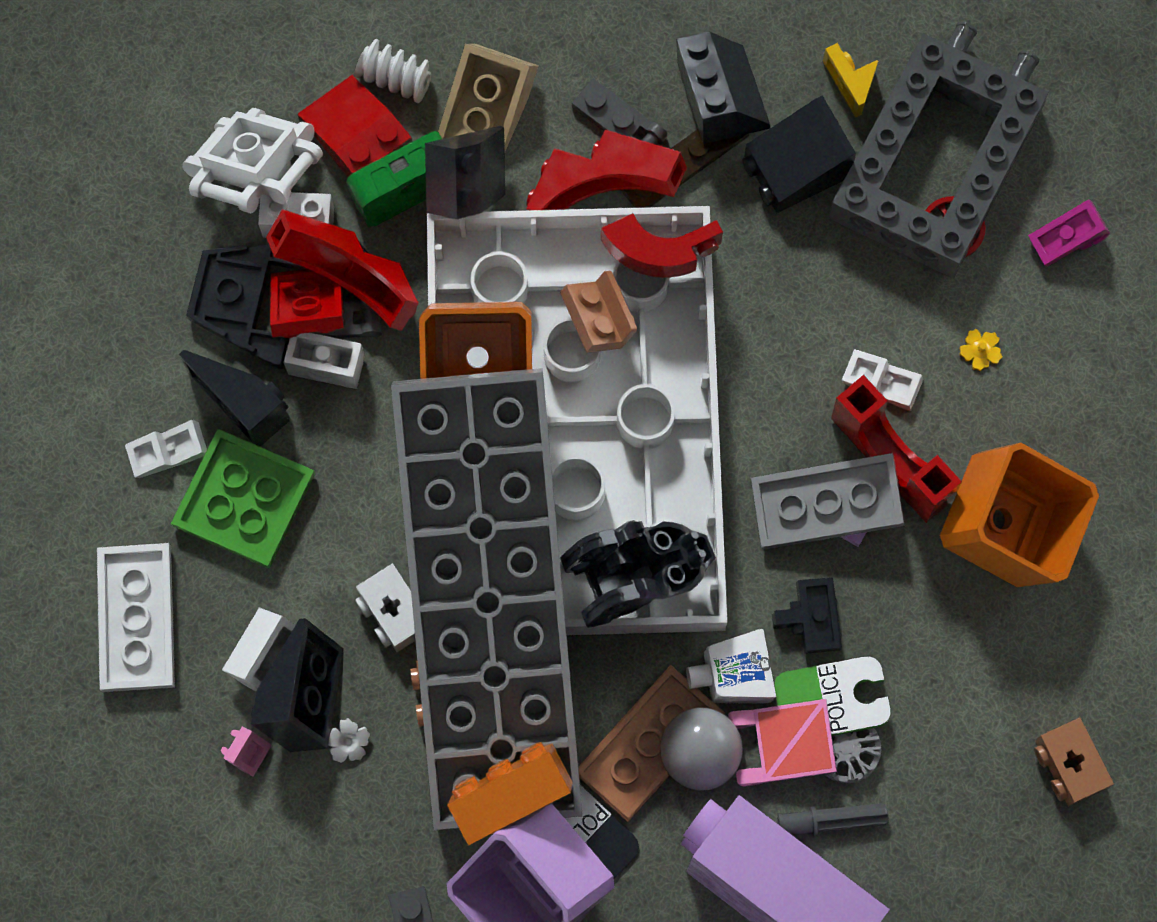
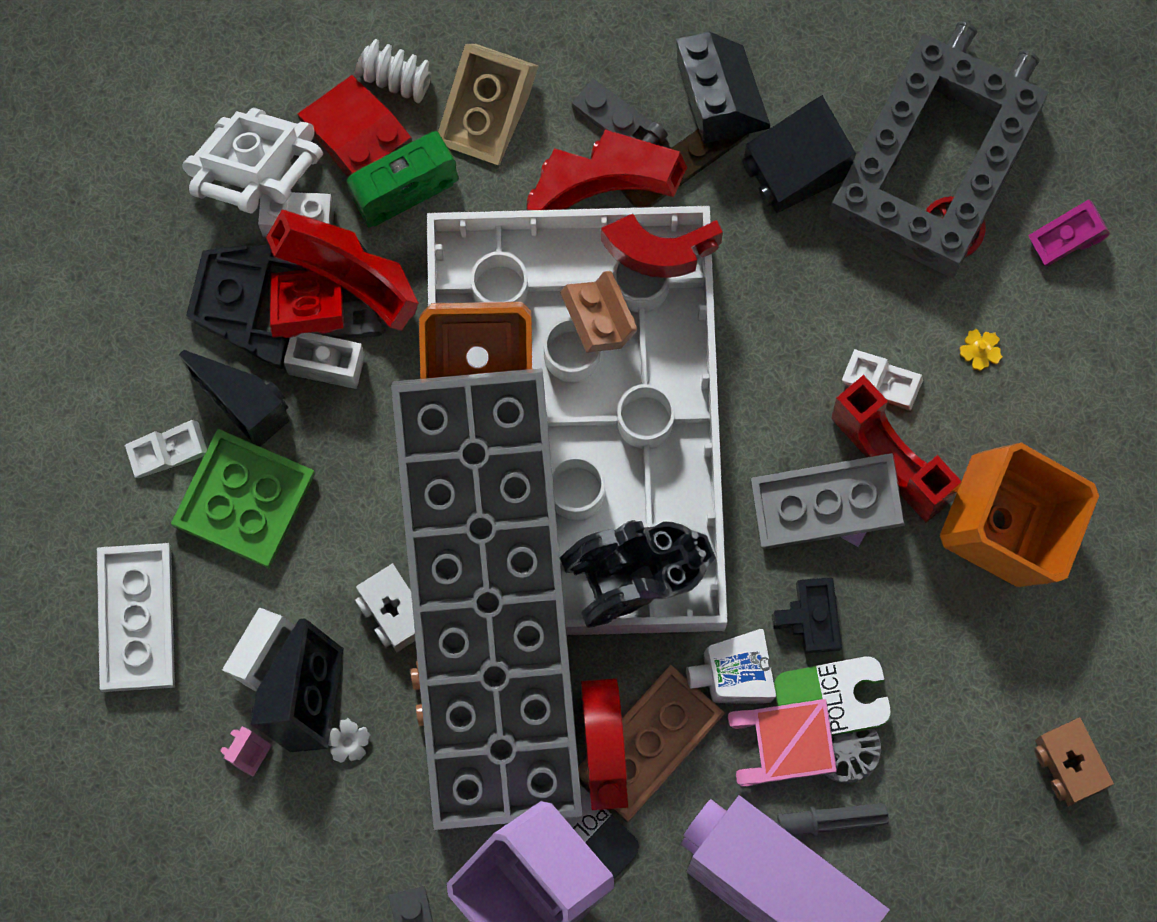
black slope [425,126,506,219] -> none
orange brick [447,742,573,846] -> none
light grey piece [660,708,743,791] -> none
yellow slope [823,43,878,118] -> none
none -> red arch [581,678,628,810]

